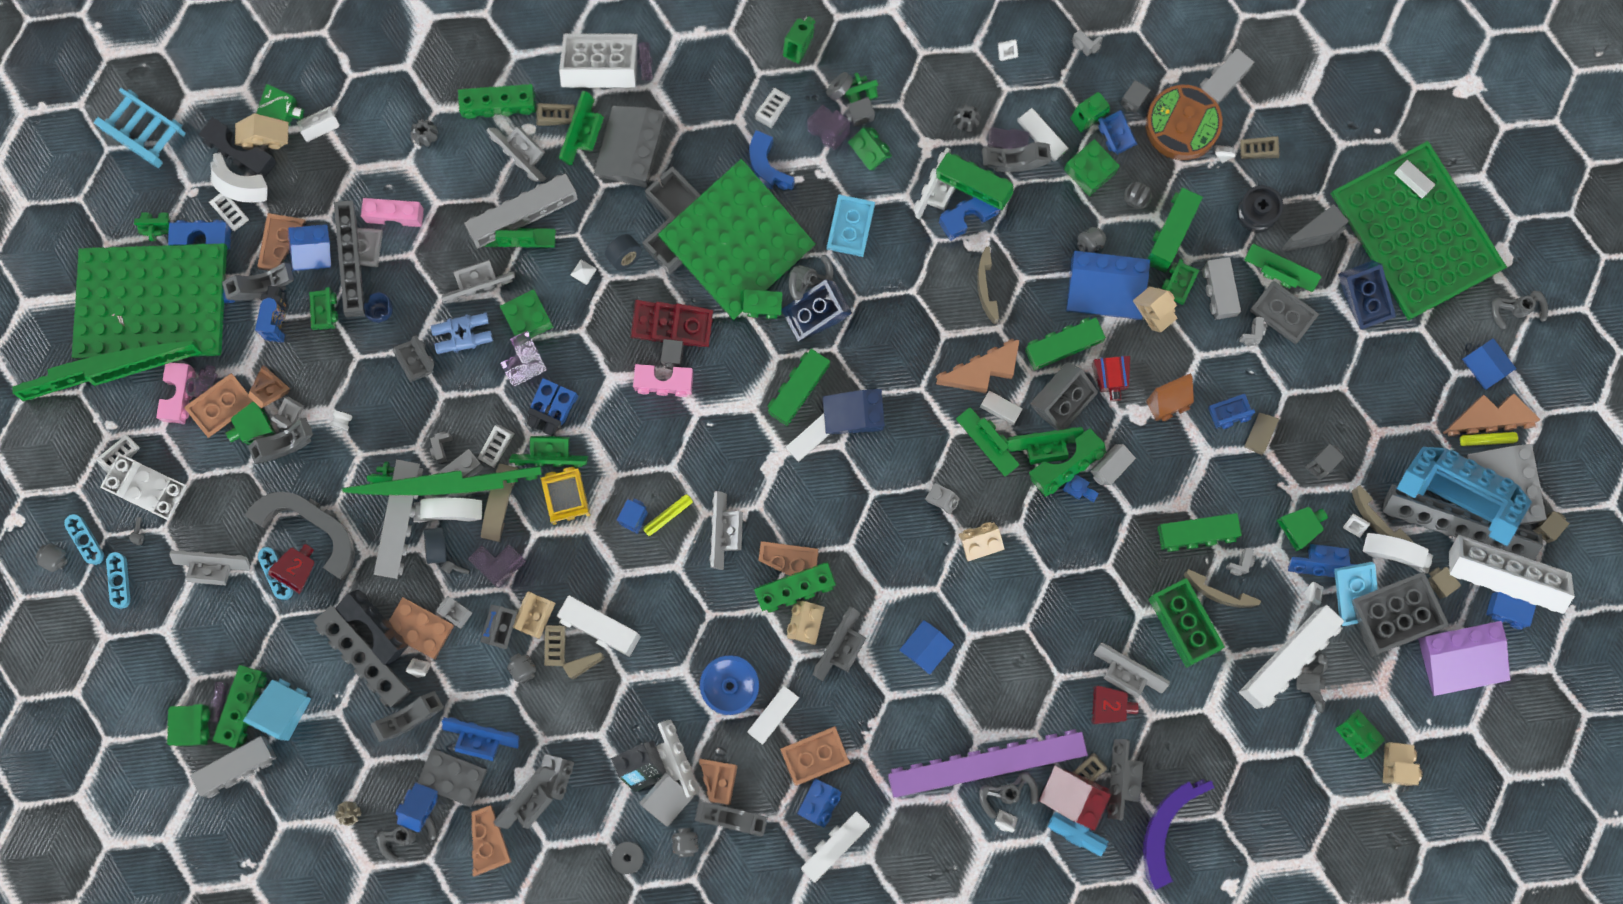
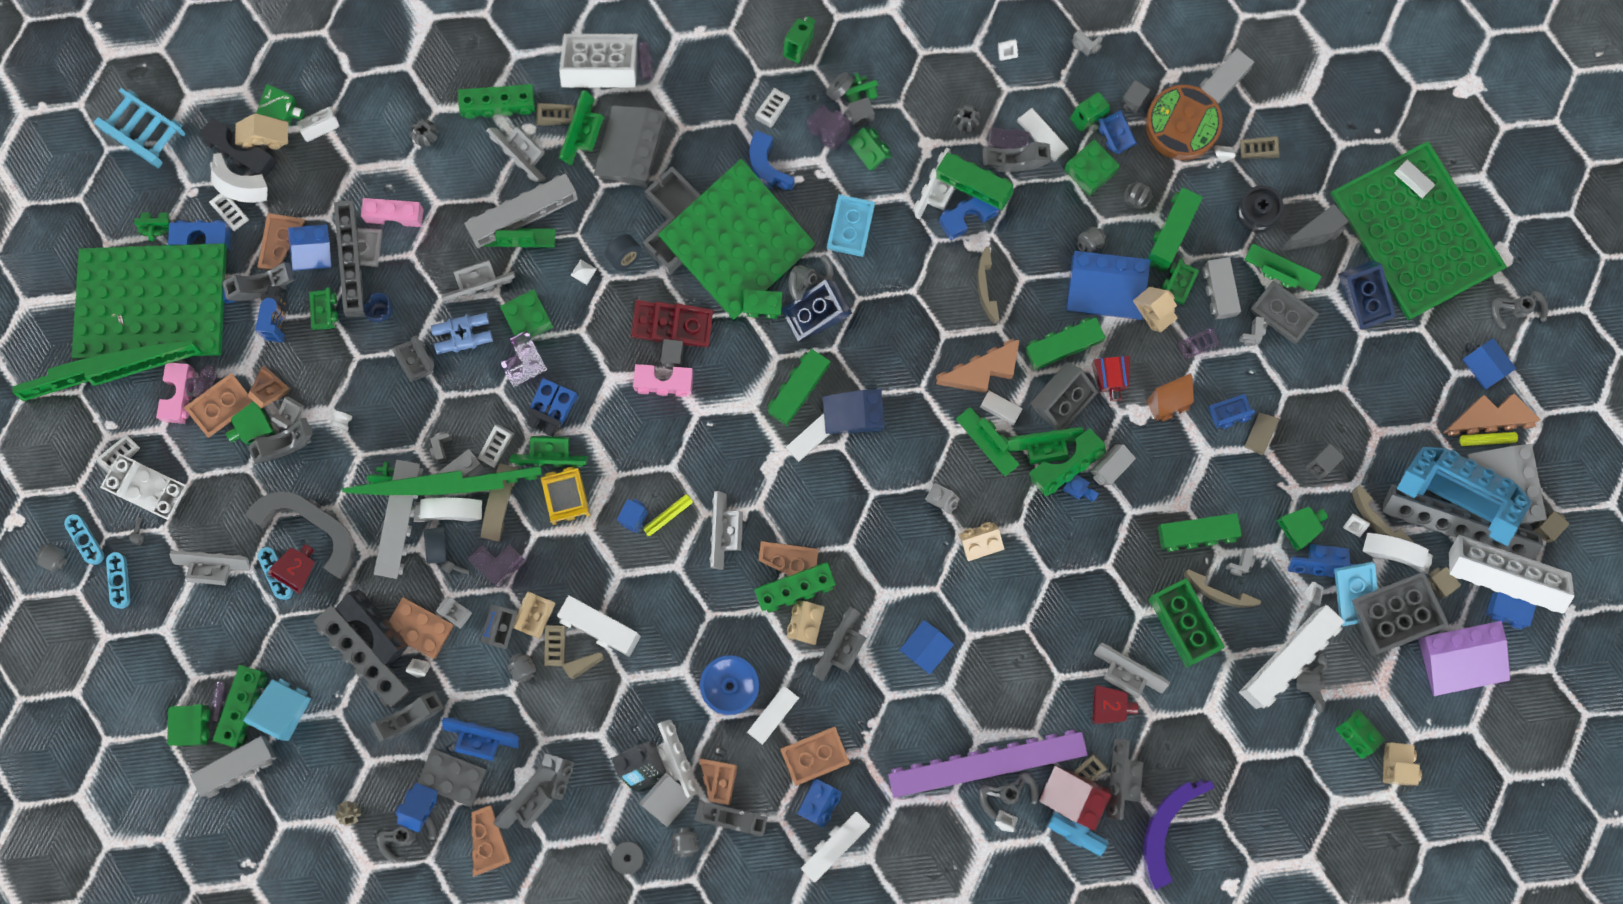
none -> clear purple slope [1178,327,1221,360]

